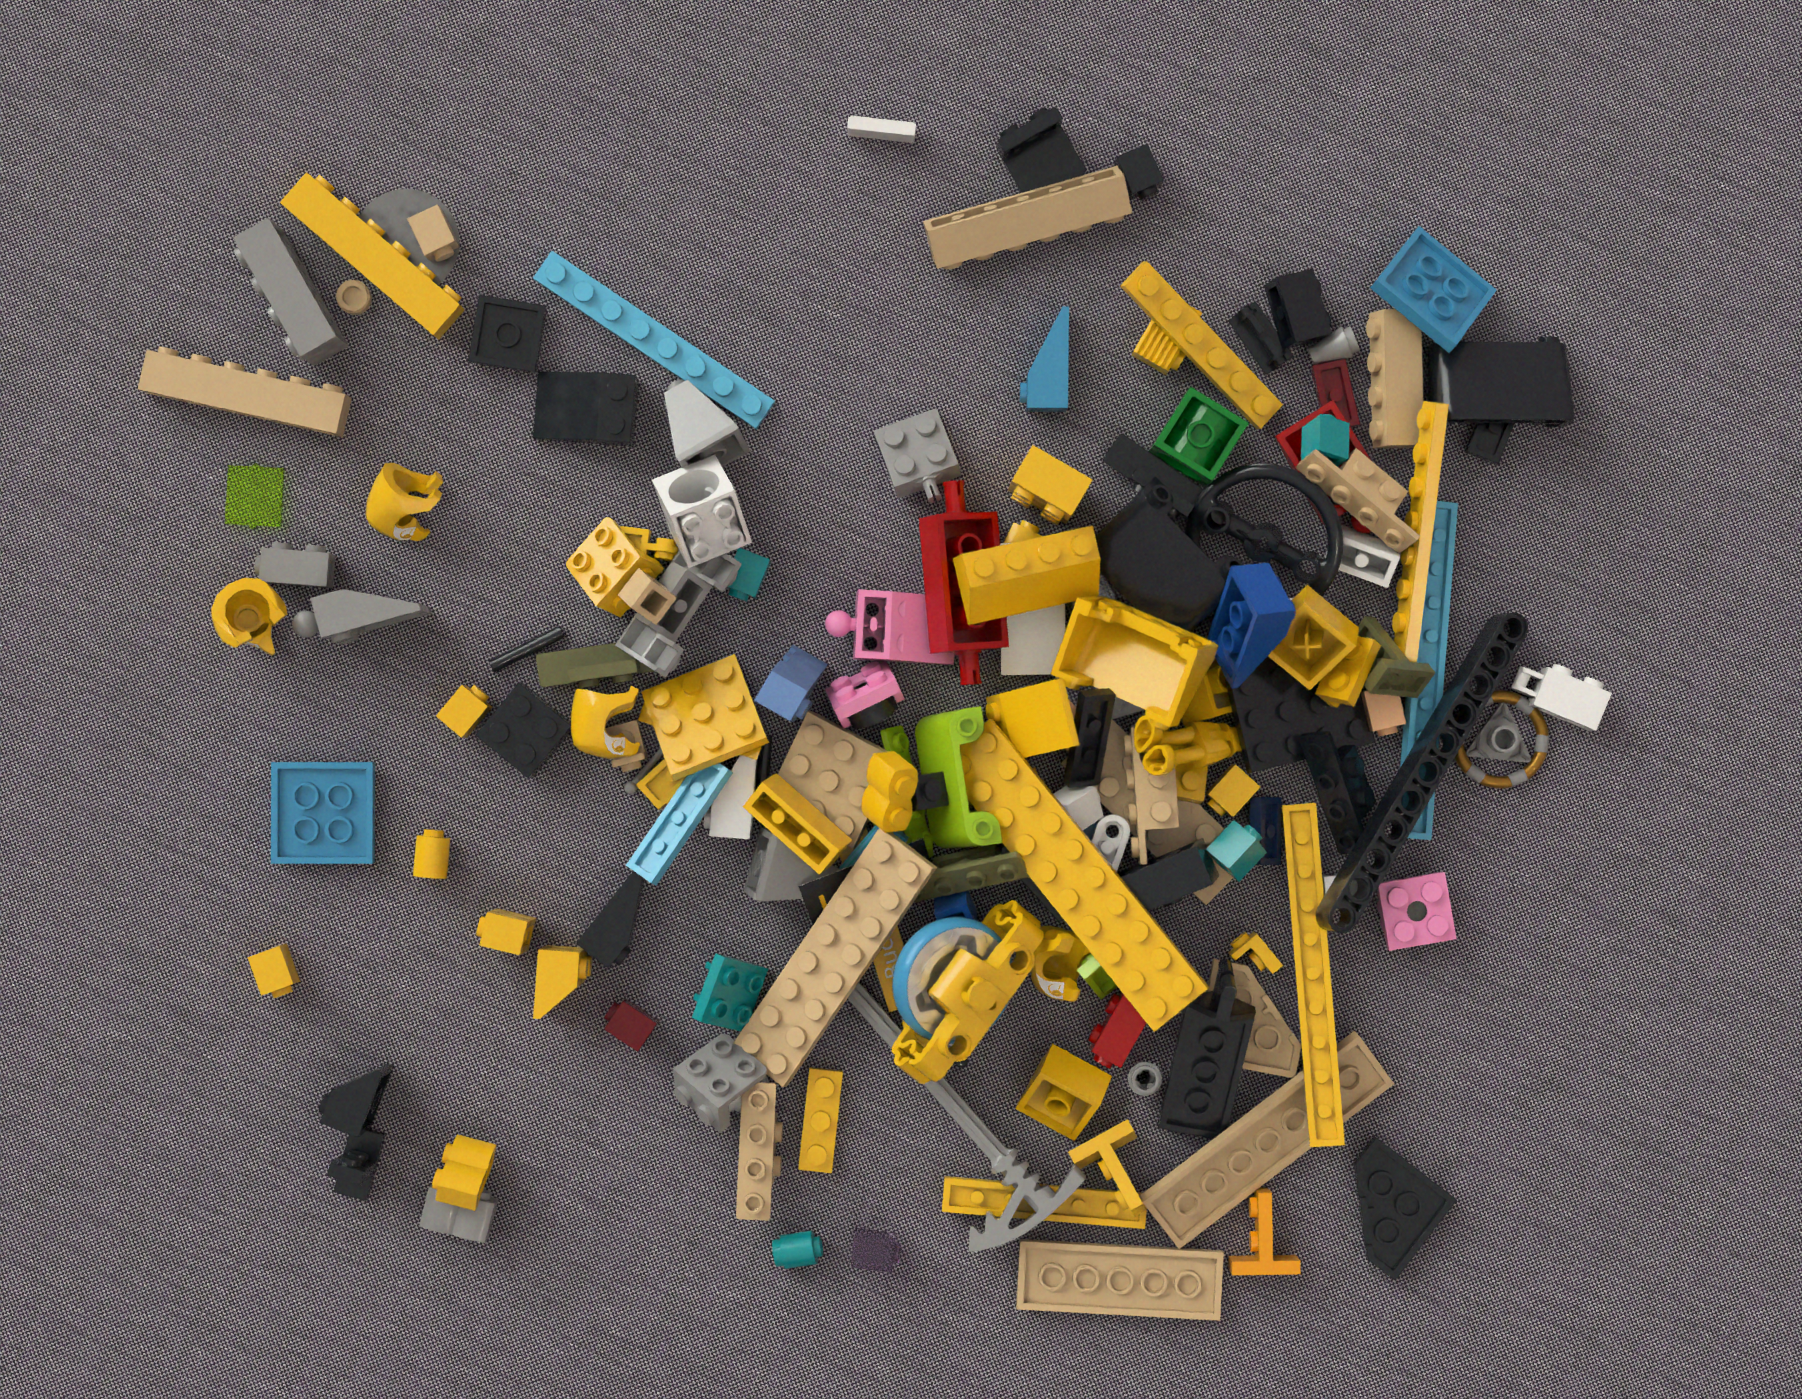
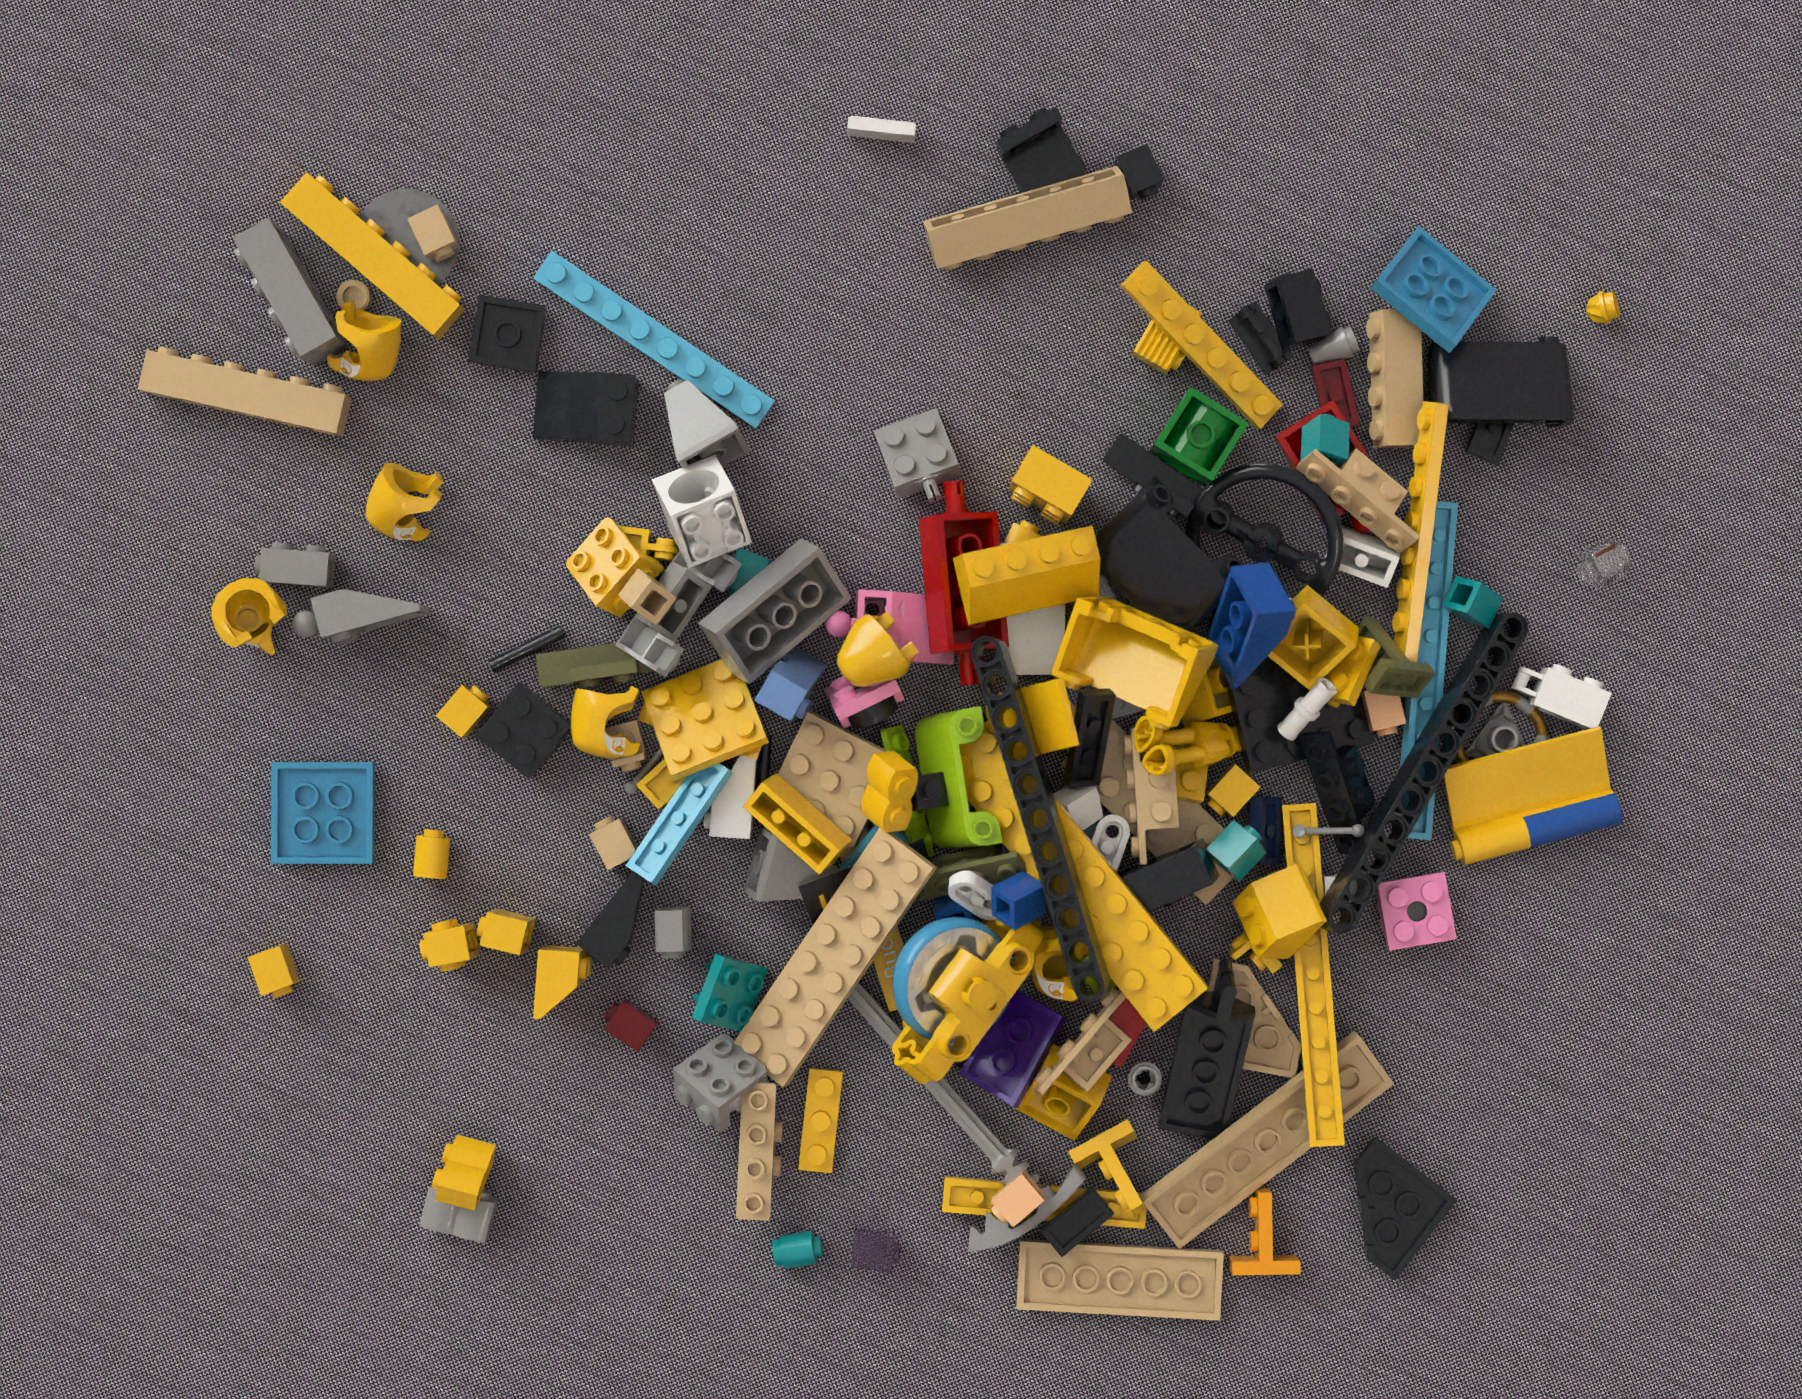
clear neon green piece [225,463,285,529] -> none
black slope [318,1063,394,1137] -> none
black bracket [327,1129,386,1201] -> none
dark azure slope [1020,306,1069,412] -> none
none -> yellow piece [327,300,402,381]
none -> yellow brick [420,919,480,972]
none -> tan brick [589,815,638,870]
none -> light grey brick [654,906,692,958]
none -> light grey brick [698,538,852,684]
none -> yellow piece [837,611,919,687]
none -> white plate [948,870,997,920]
none -> dark purple plate [959,990,1067,1108]
none -> black beam [971,636,1111,1003]
none -> blue brick [991,871,1046,930]
none -> light nougat brick [991,1169,1047,1227]
none -> tan bracket [1032,987,1131,1095]
none -> black tile [1040,1186,1114,1257]
none -> yellow slope [1233,864,1327,959]
none -> white pin [1277,677,1337,741]
none -> light grey hinge [1292,824,1365,838]
none -> teal brick [1442,576,1504,629]
none -> yellow door [1443,726,1623,865]
none -> clear head [1577,539,1630,588]
none -> yellow plate [1586,291,1620,324]

